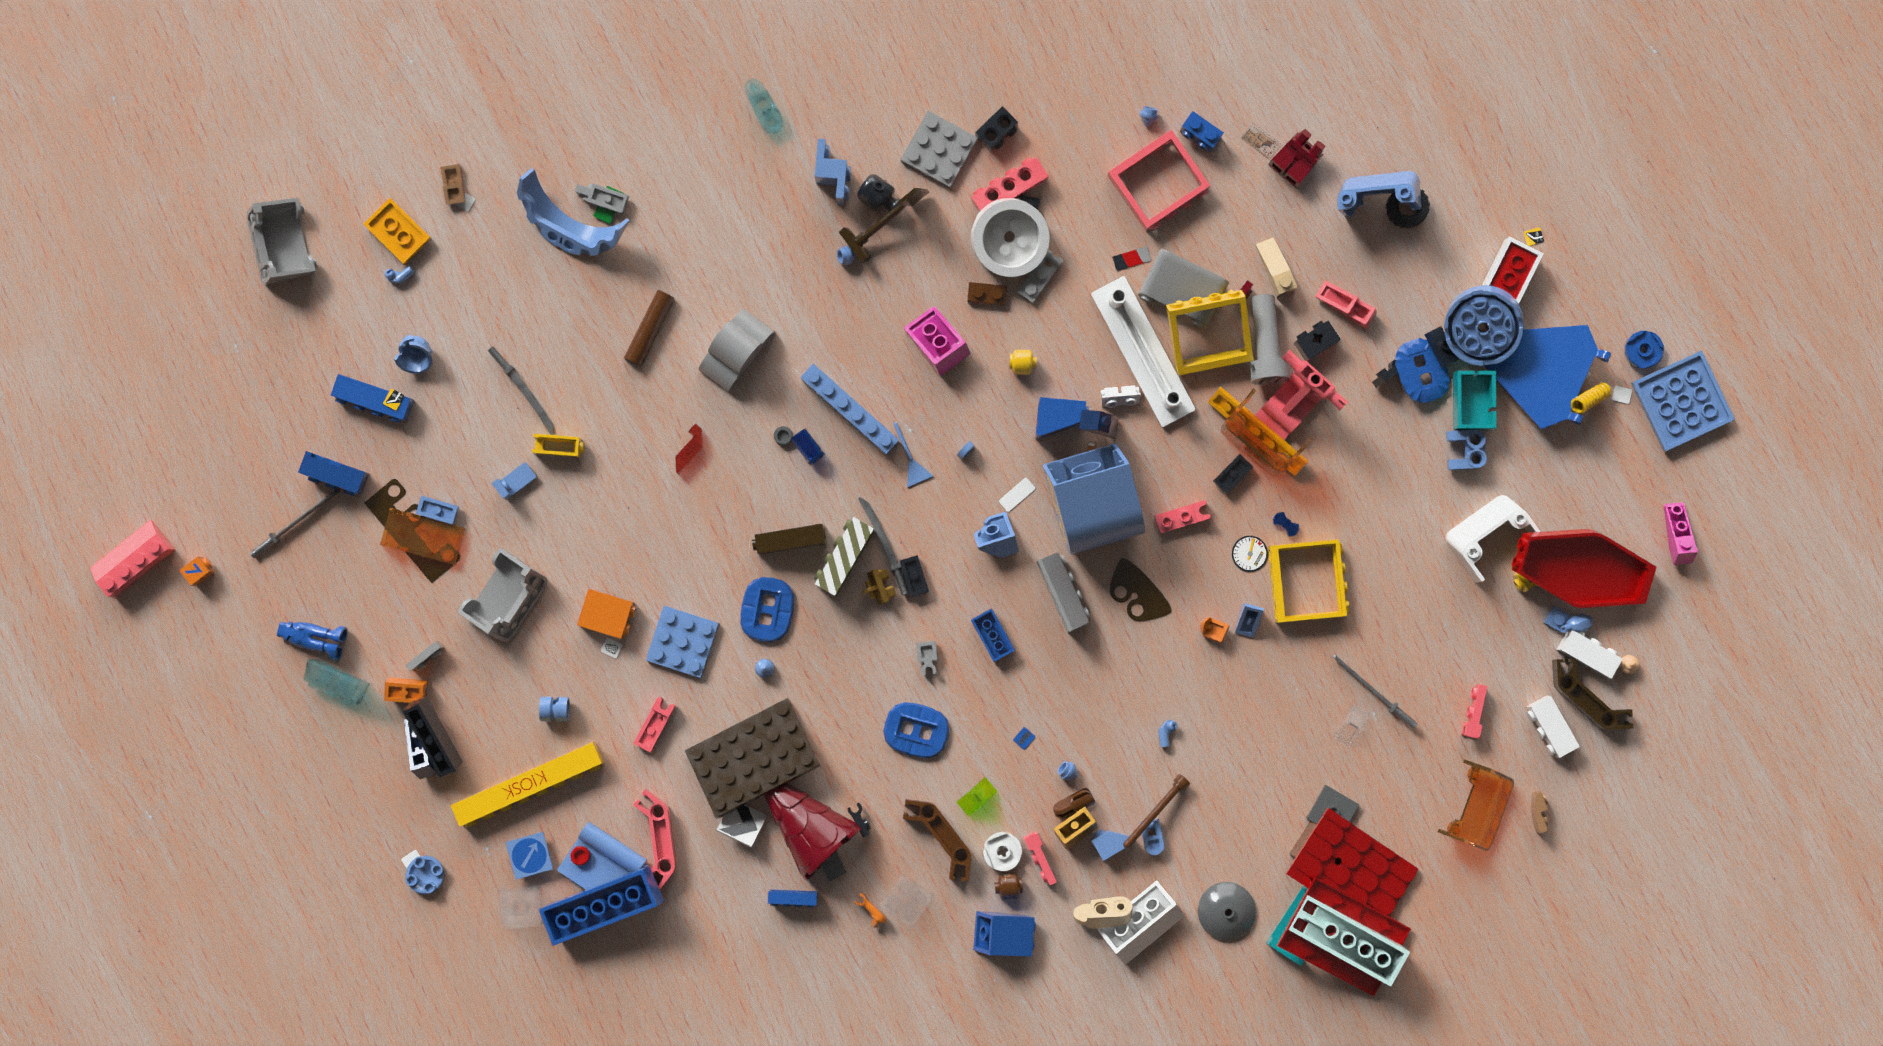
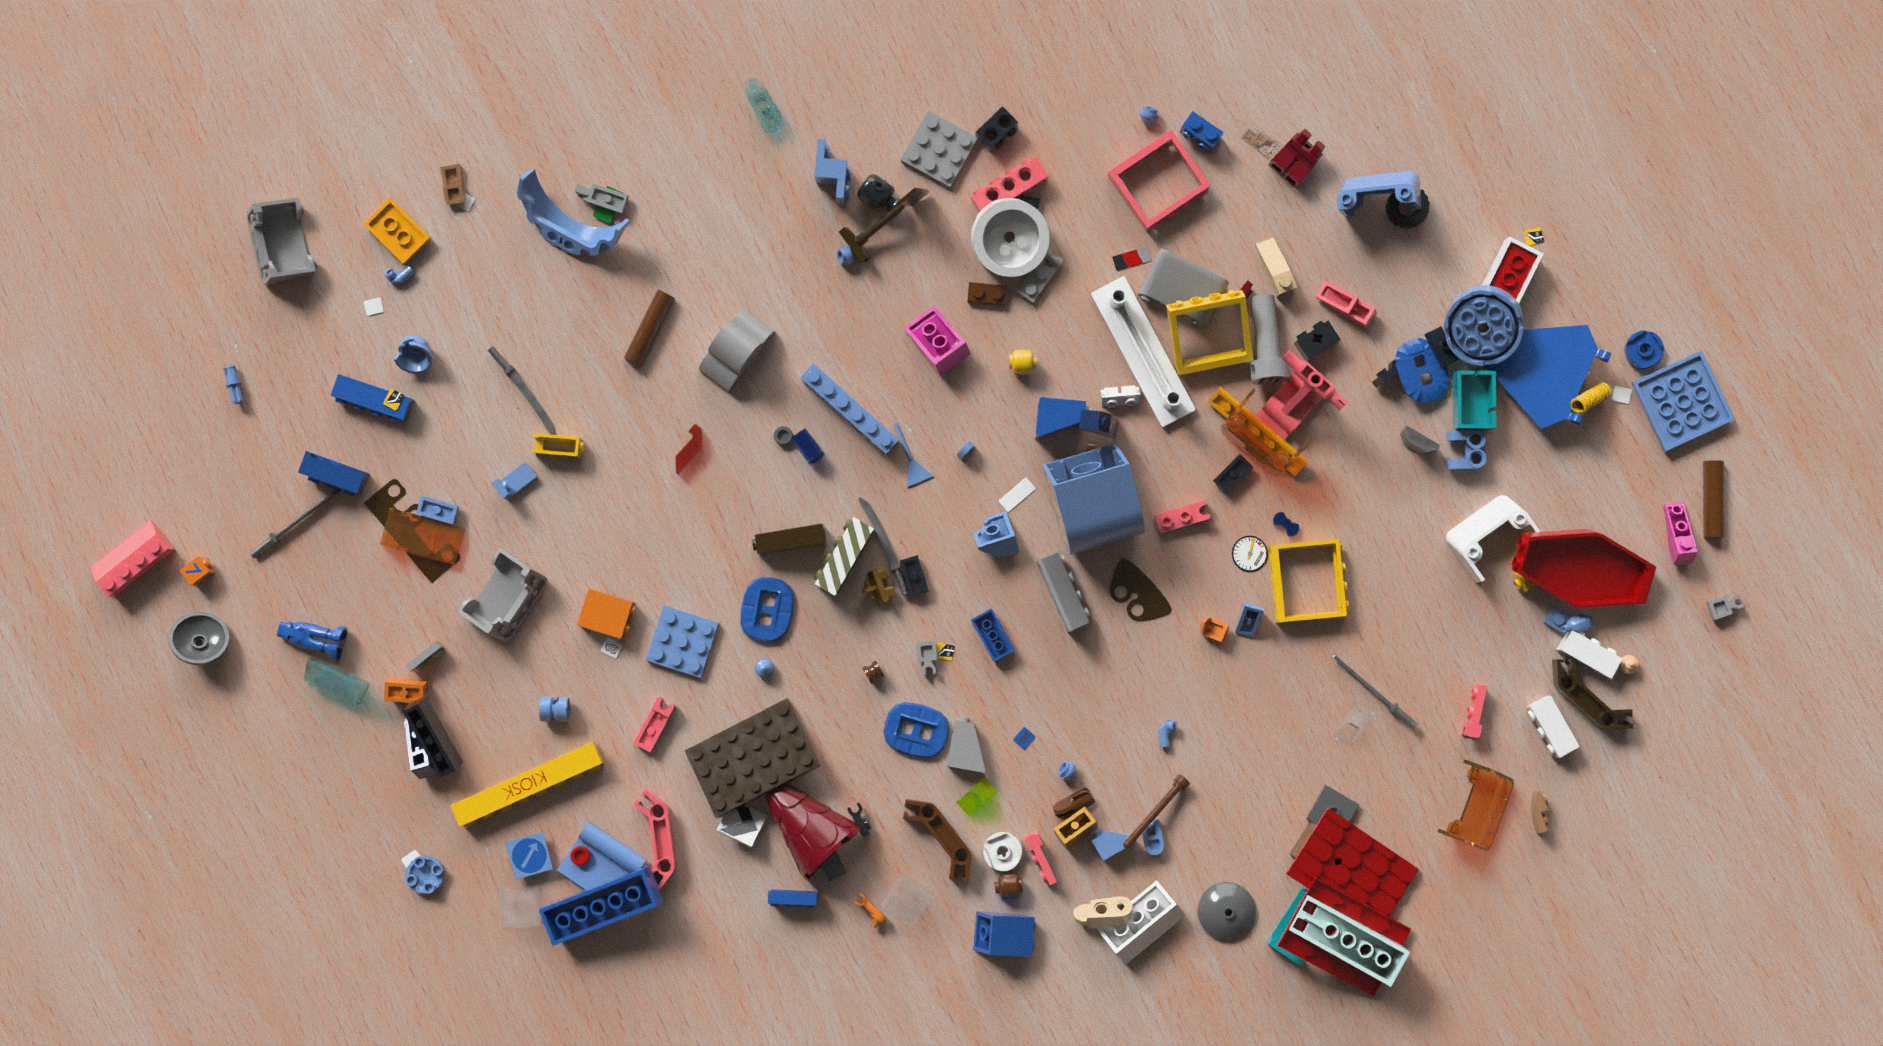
none -> dark grey dish [169,612,229,665]
none -> medium blue axle [223,366,243,404]
none -> white sticker [364,297,384,316]
none -> reddish brown wheel [863,660,885,684]
none -> sticker [936,643,955,661]
none -> light grey slope [947,717,985,773]
none -> flat silver slope [1400,426,1440,455]
none -> reddish brown brick [1703,460,1725,538]
none -> light grey plate [1706,594,1744,620]

